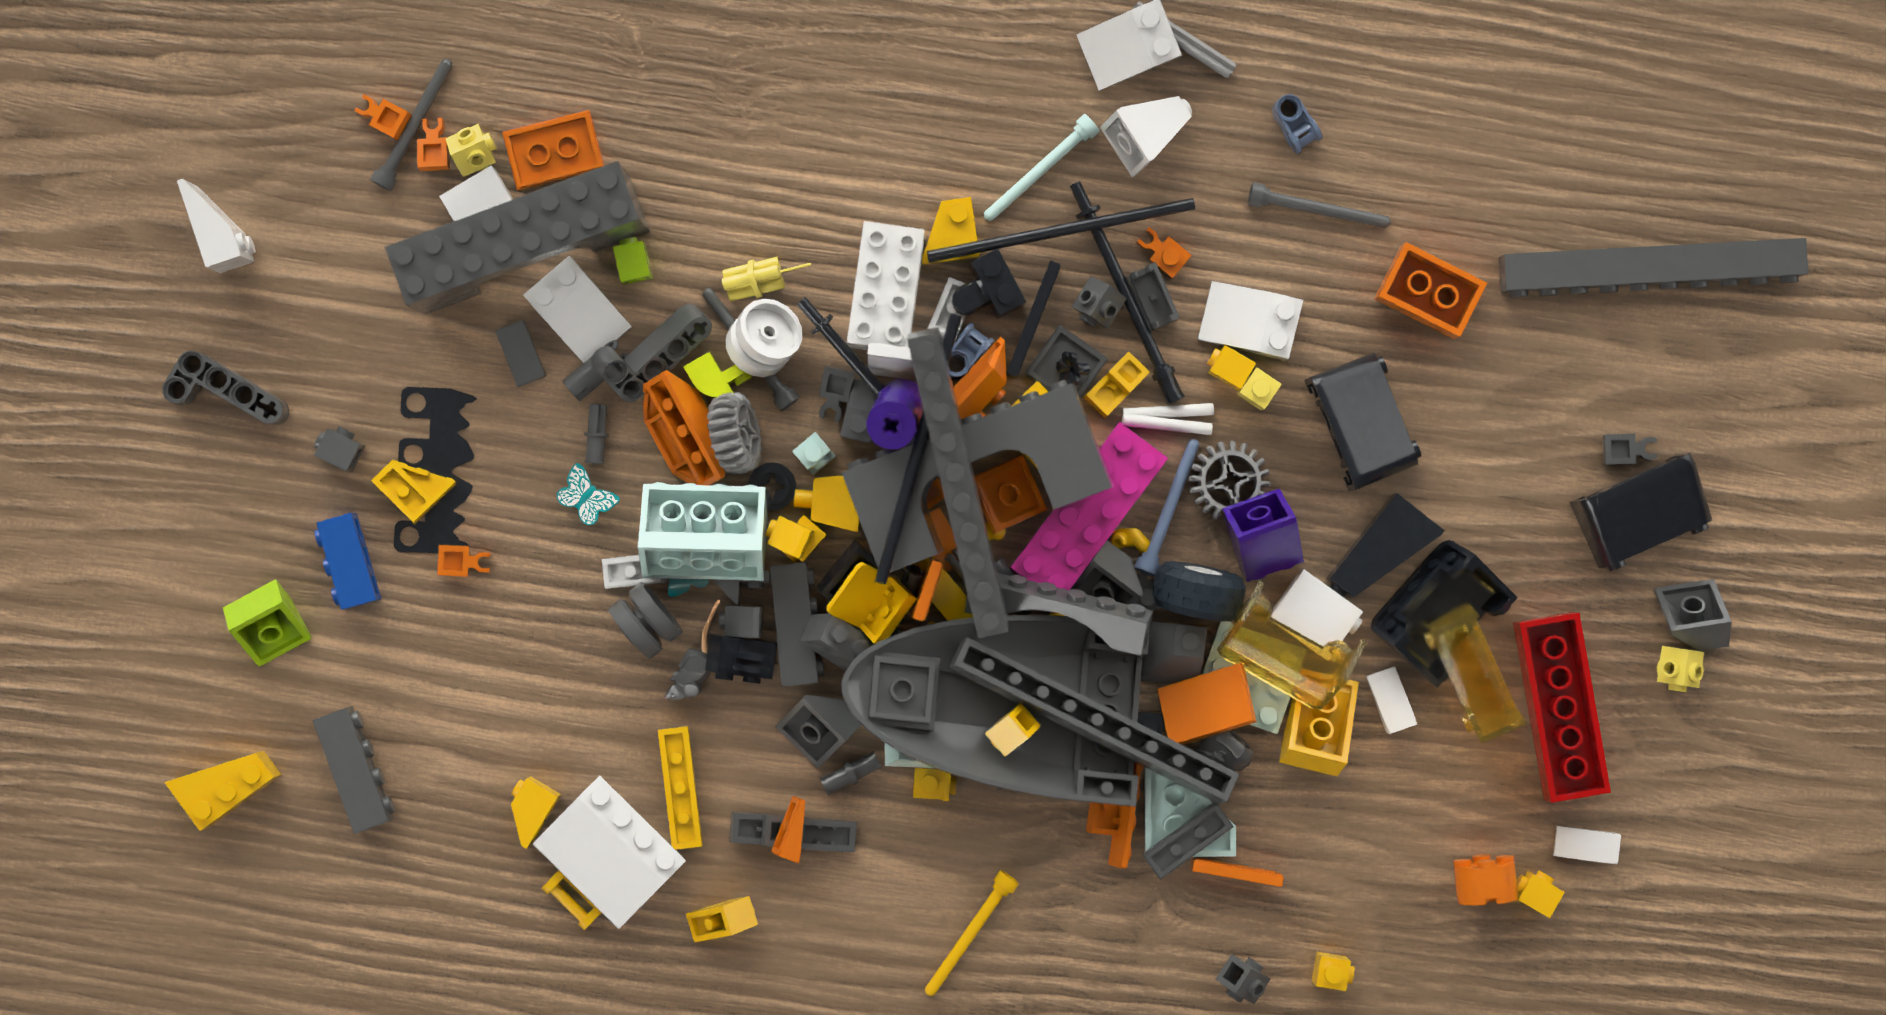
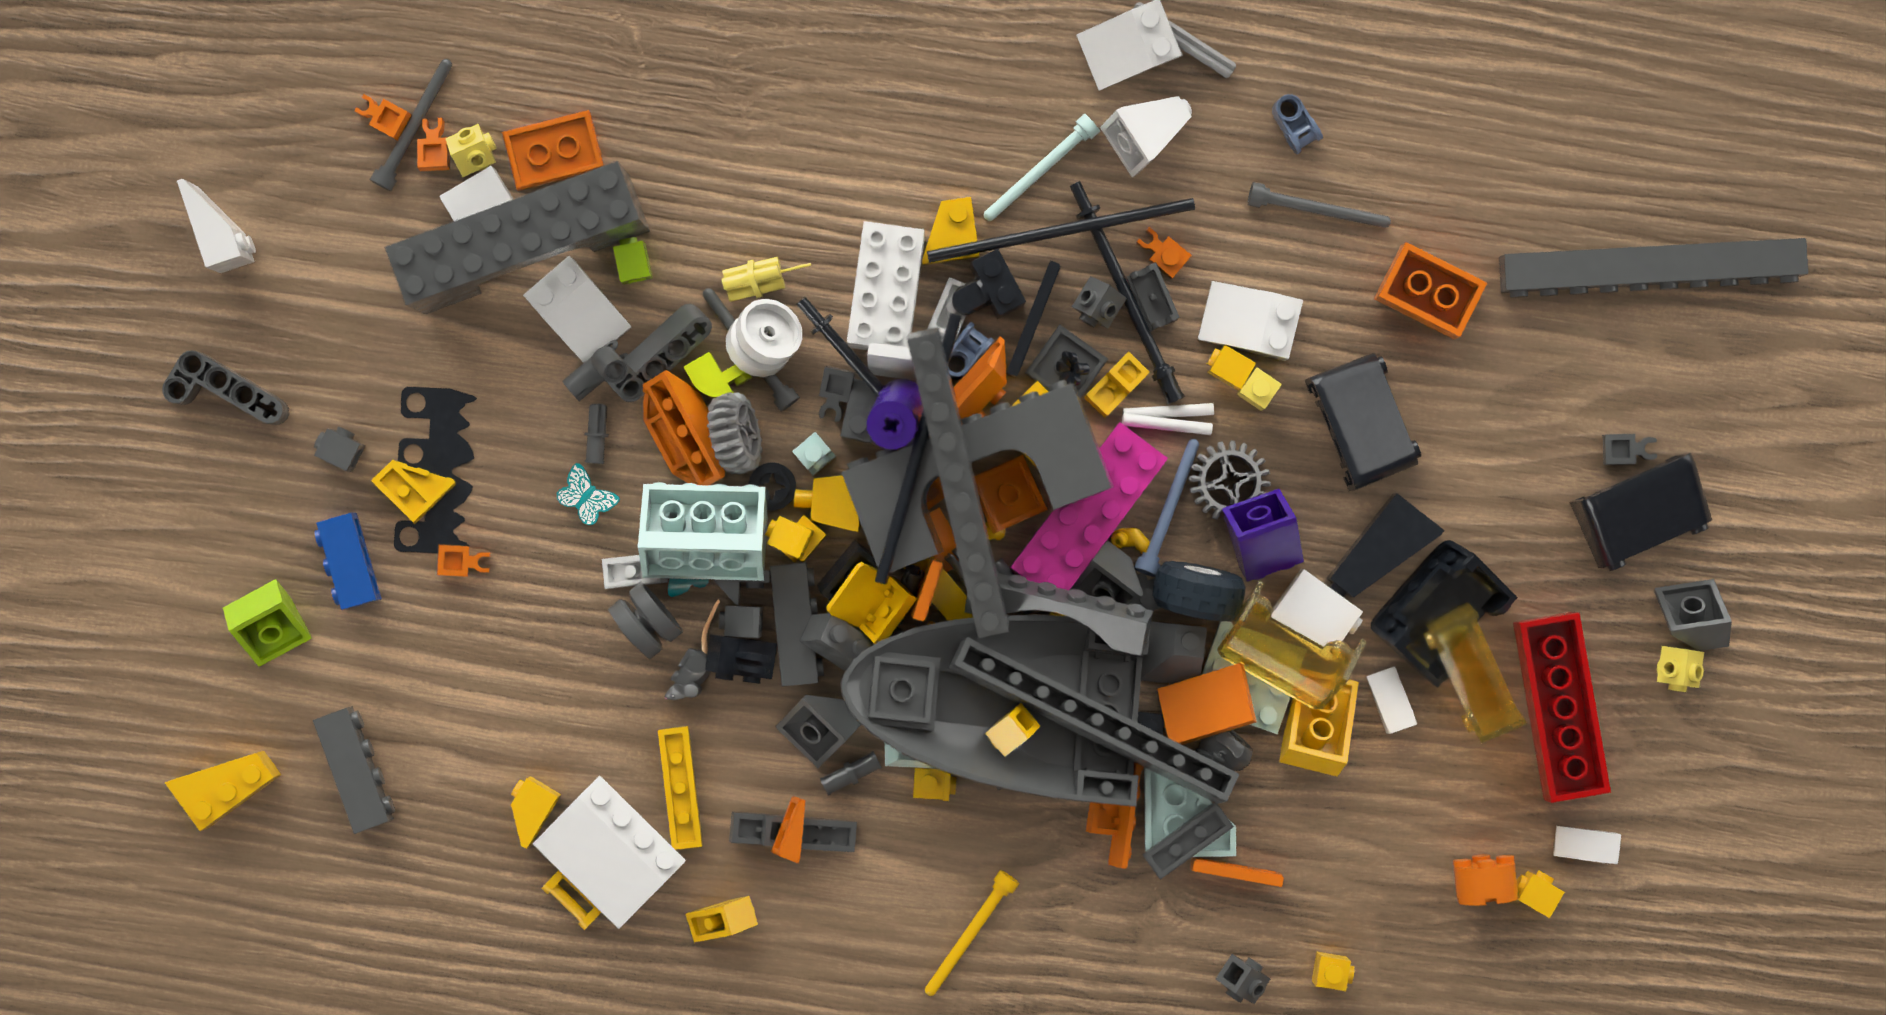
dark grey tile [495,320,546,387] -> none

